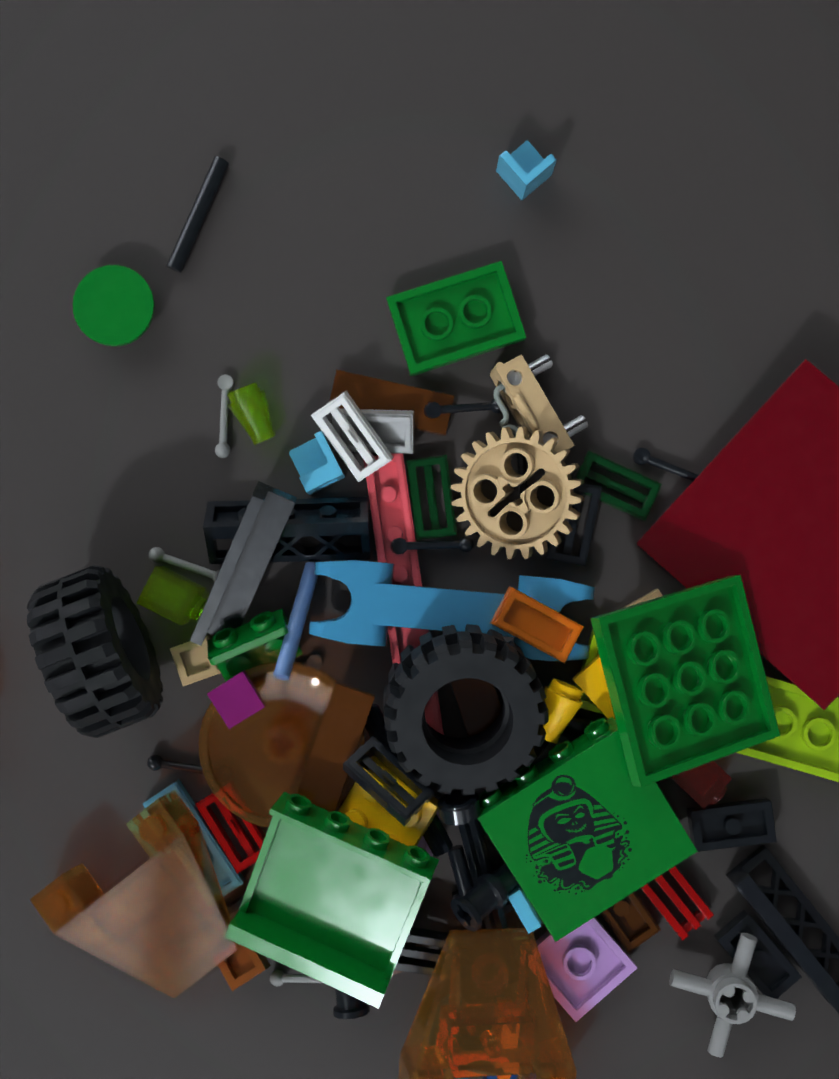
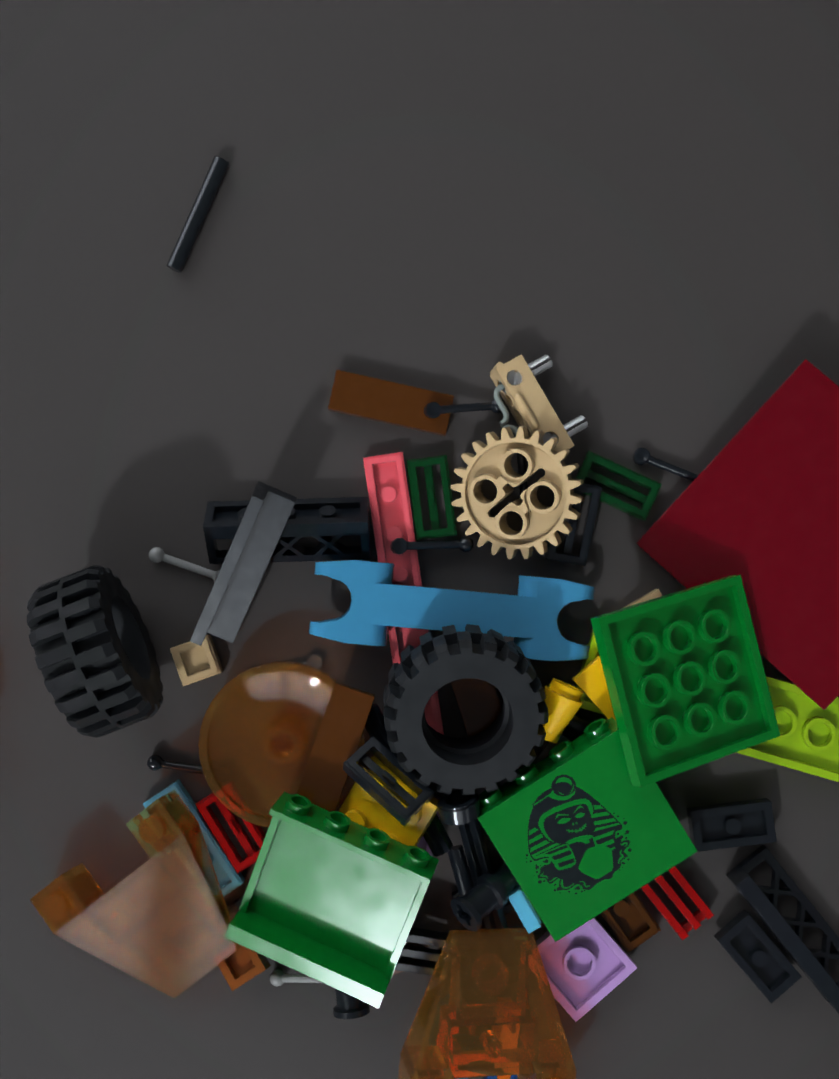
green piece [72,265,155,347] -> none
clear neon green brick [136,566,207,625] -> none
green bracket [207,608,303,681] -> none
magenta tile [207,670,266,729] -> none
light grey hinge [215,374,234,458] -> none
clear neon green cone [227,382,276,445] -> none
medium blue bar [273,562,319,681] -> none
medium azure panel [289,430,345,495] -> none
white tile [311,391,393,482] -> none
light grey tile [332,409,415,454] -> none
green plate [386,261,526,376] -> none
orange tile [490,587,584,663] -> none
medium azure panel [496,140,557,200] -> none
light grey bar [669,933,796,1058] -> none
clear red brick [670,761,732,809] -> none

